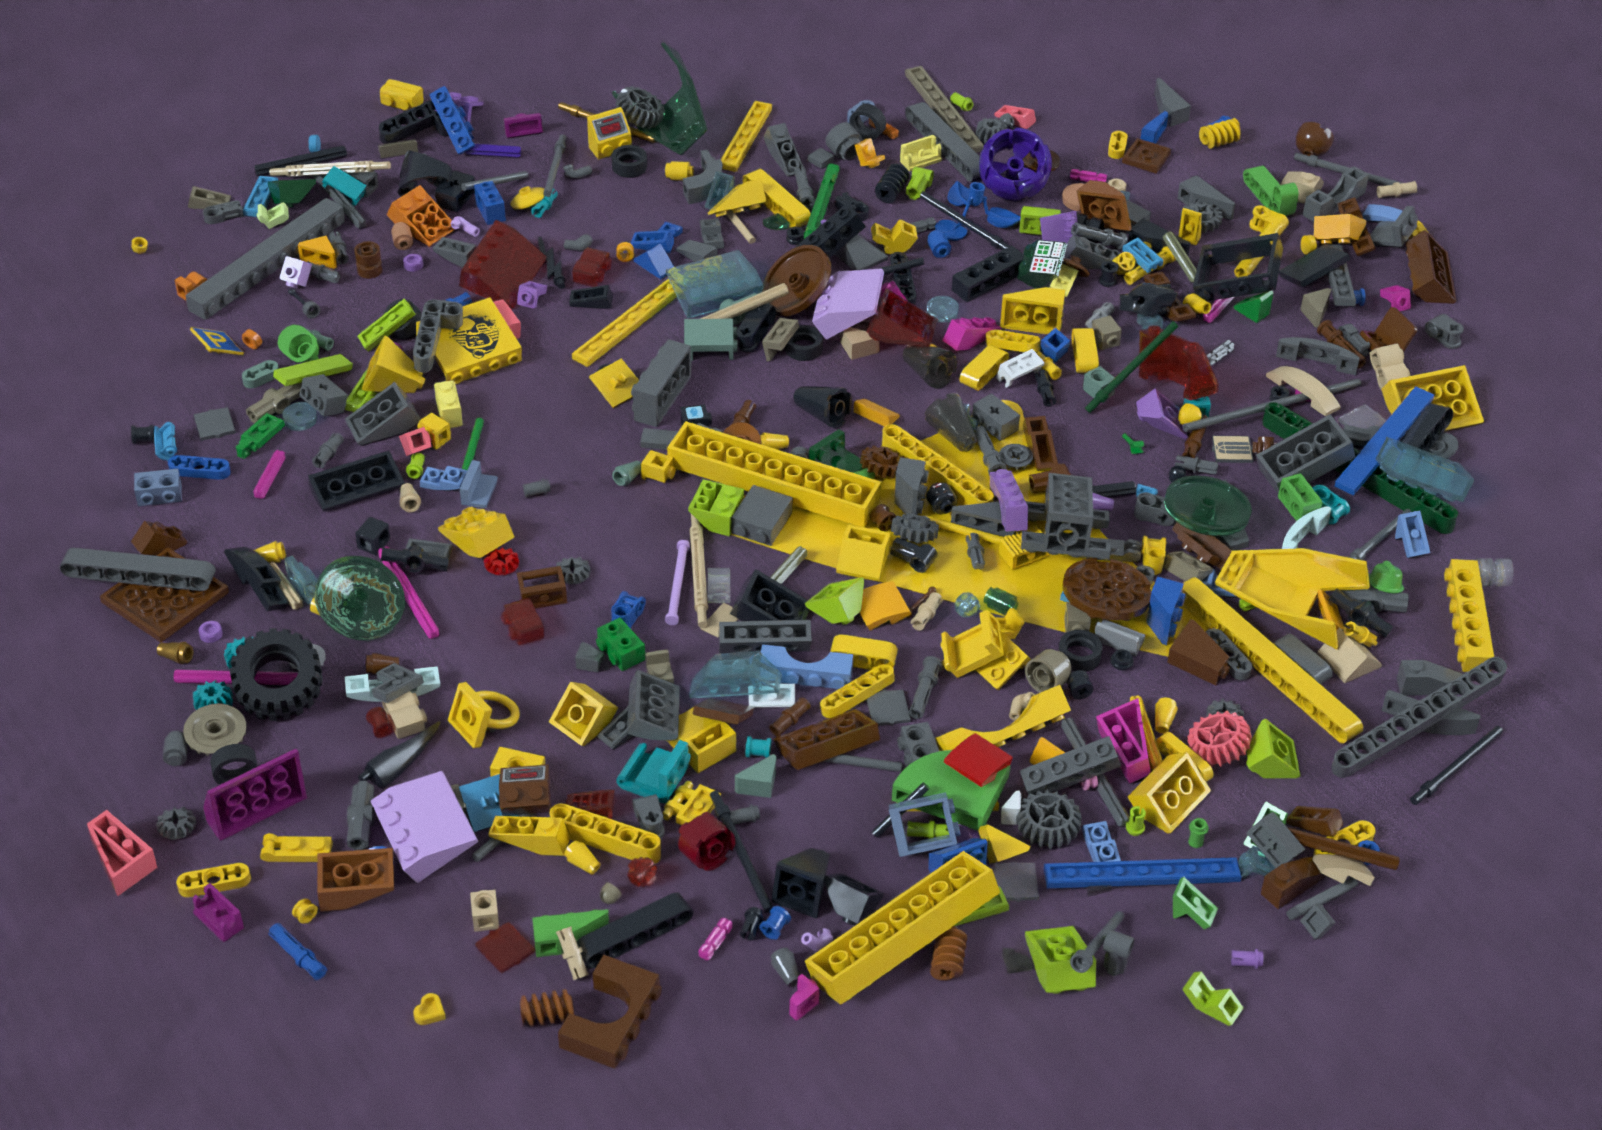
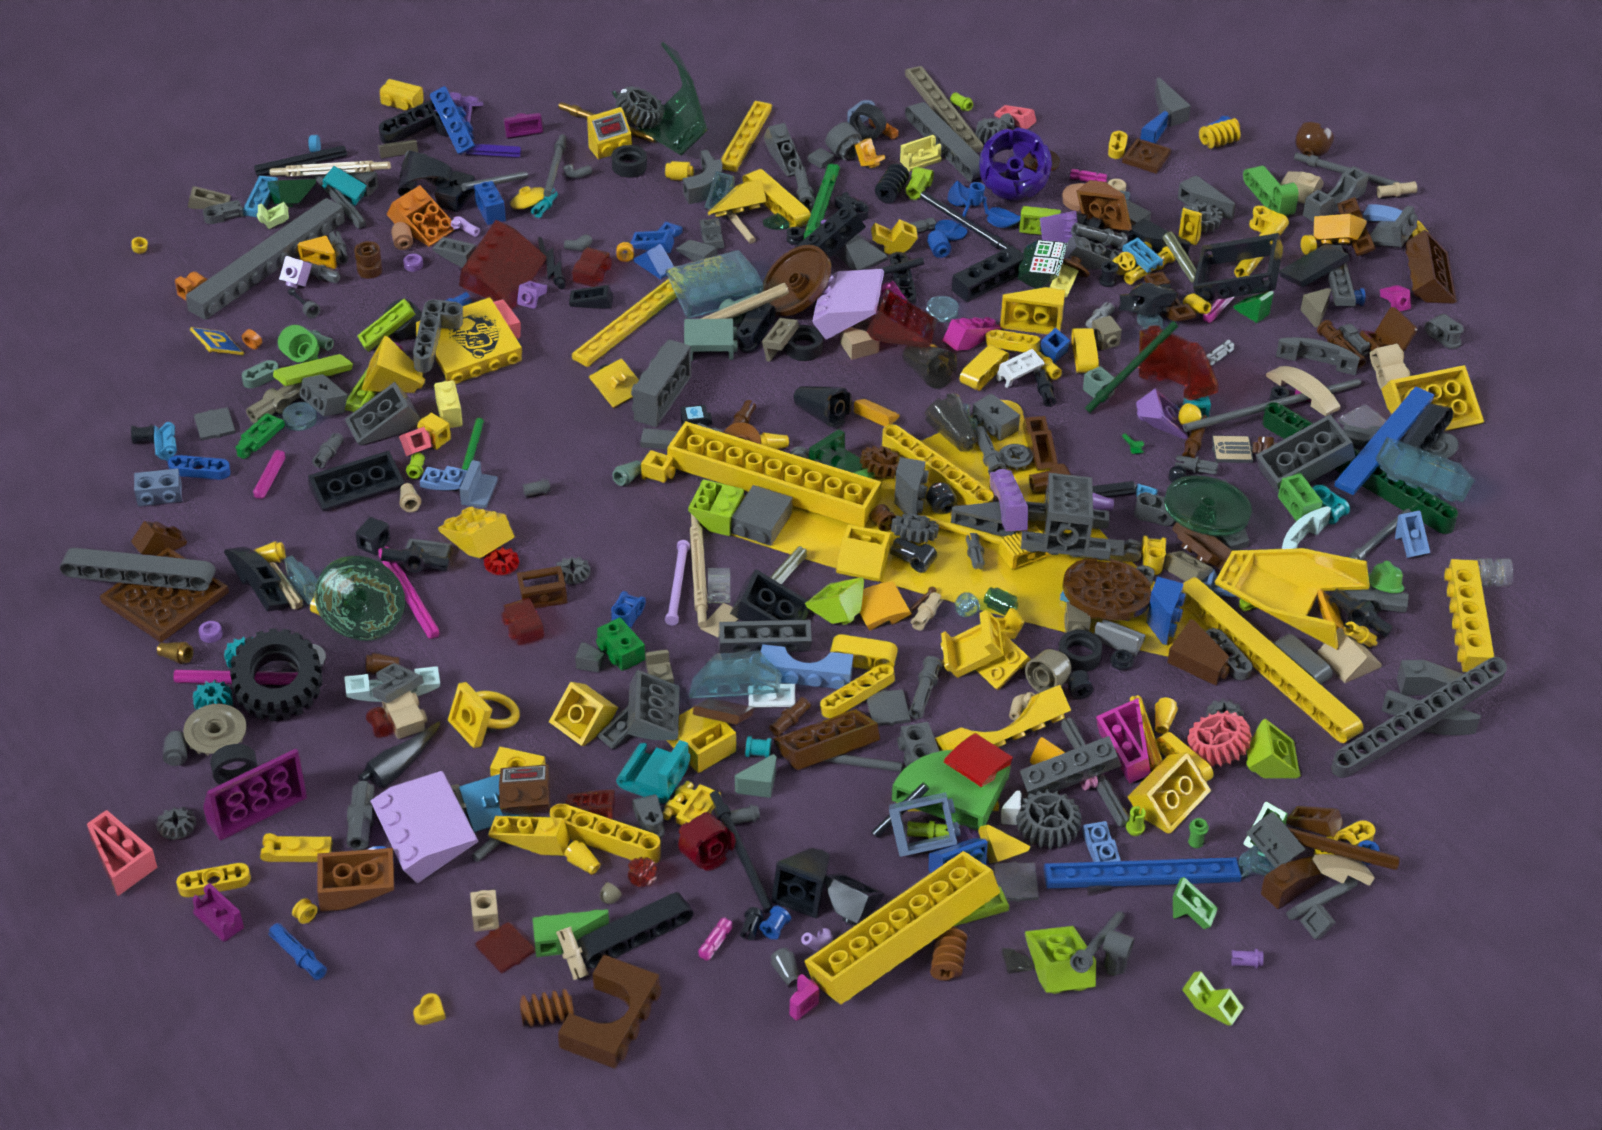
black bar [1410,726,1503,805] -> none

